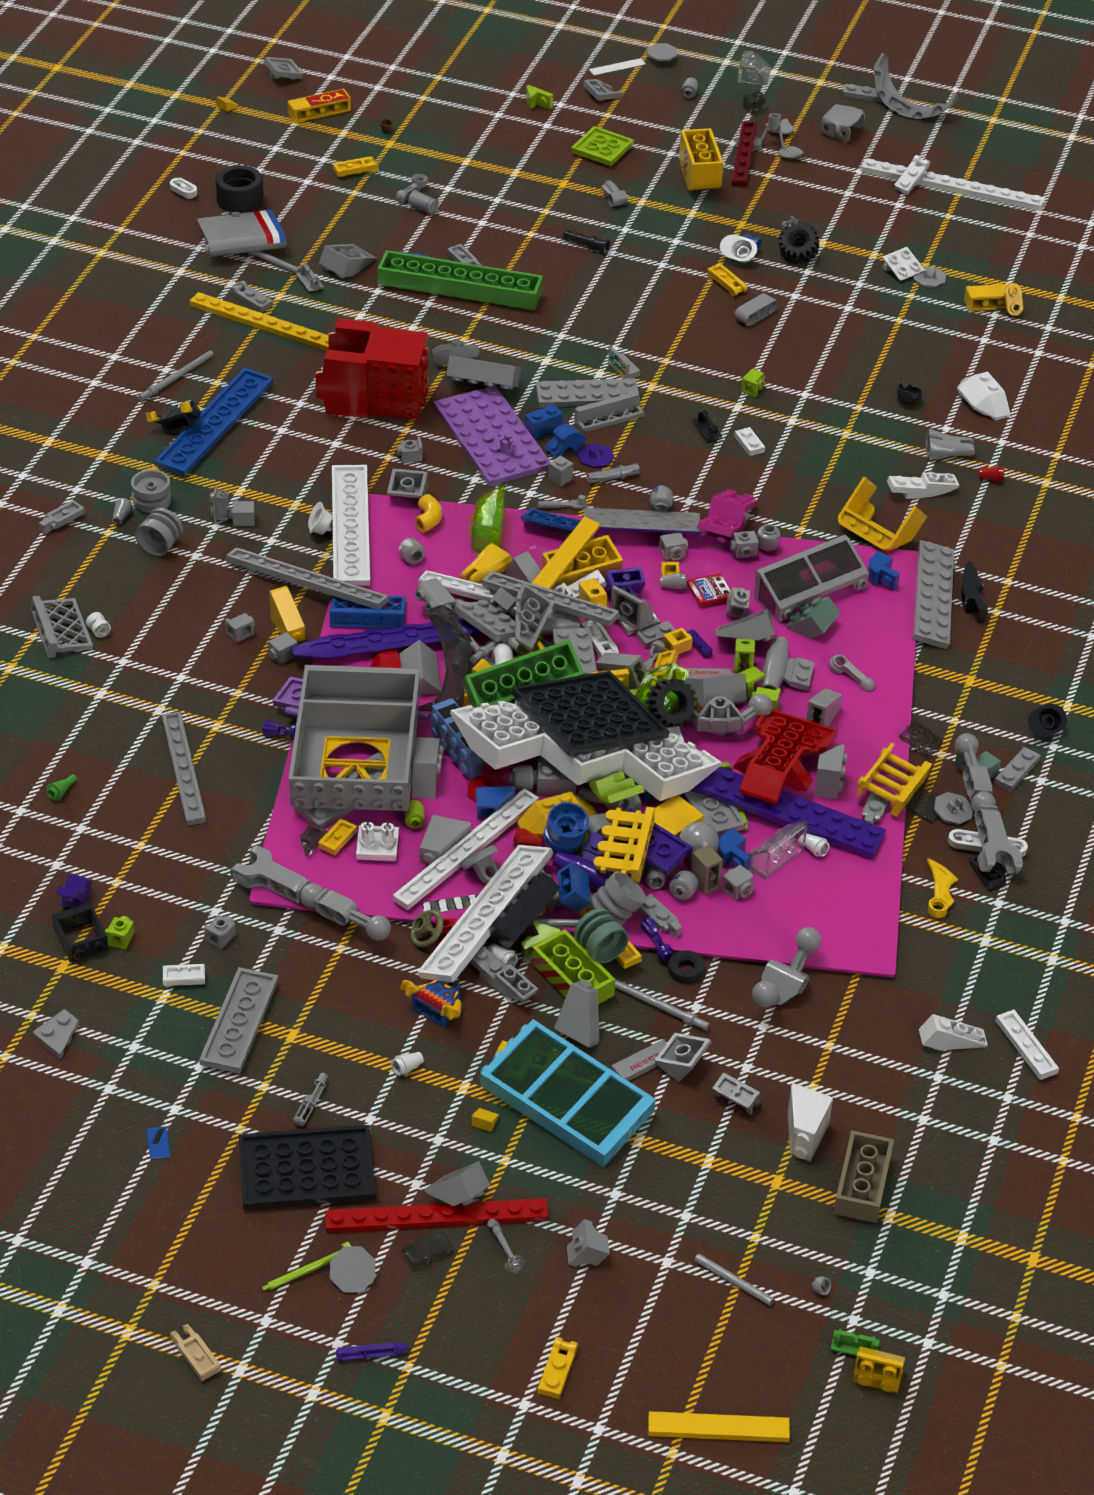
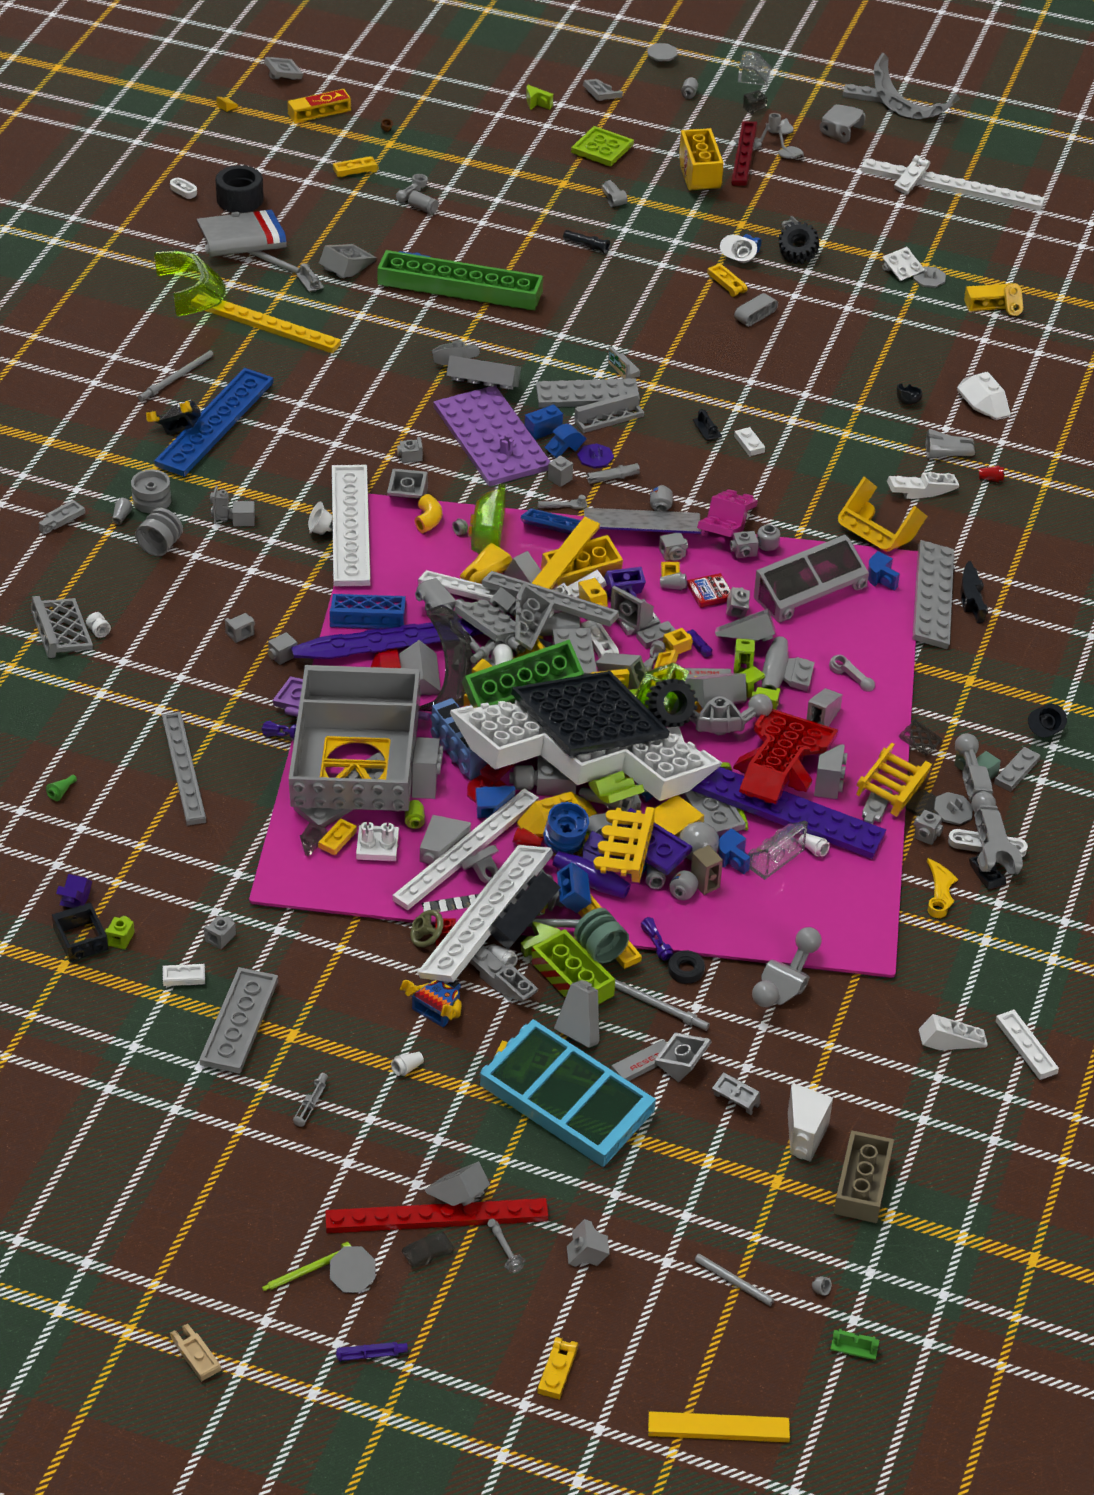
light grey wing [32,1009,79,1059] -> none
blue sticker [147,1126,170,1159] -> none
light grey plate [226,547,389,609] -> none
light grey plate [229,281,273,313] -> none
light grey piece [230,845,391,941] -> none
black plate [239,1125,376,1209] -> none
yellow slope [270,586,305,643] -> none
red piece [315,318,429,420] -> none
light grey head [398,538,425,564] -> none
light grey hinge [447,244,482,266] -> none
yellow slope [471,1108,499,1132] -> none
white sticker [589,58,646,75] -> none
light grey wheel [591,871,646,926] -> none
light grey hinge [638,894,682,938] -> none
light grey brick [721,865,755,900] -> none
lime brick [741,368,765,398] -> none
sand green slope [786,596,840,638] -> none
yellow slope [852,1346,905,1393] -> none
none -> clear neon green piece [154,251,226,316]
none -> light grey plate [452,518,468,535]
none -> light grey brick [913,809,943,845]

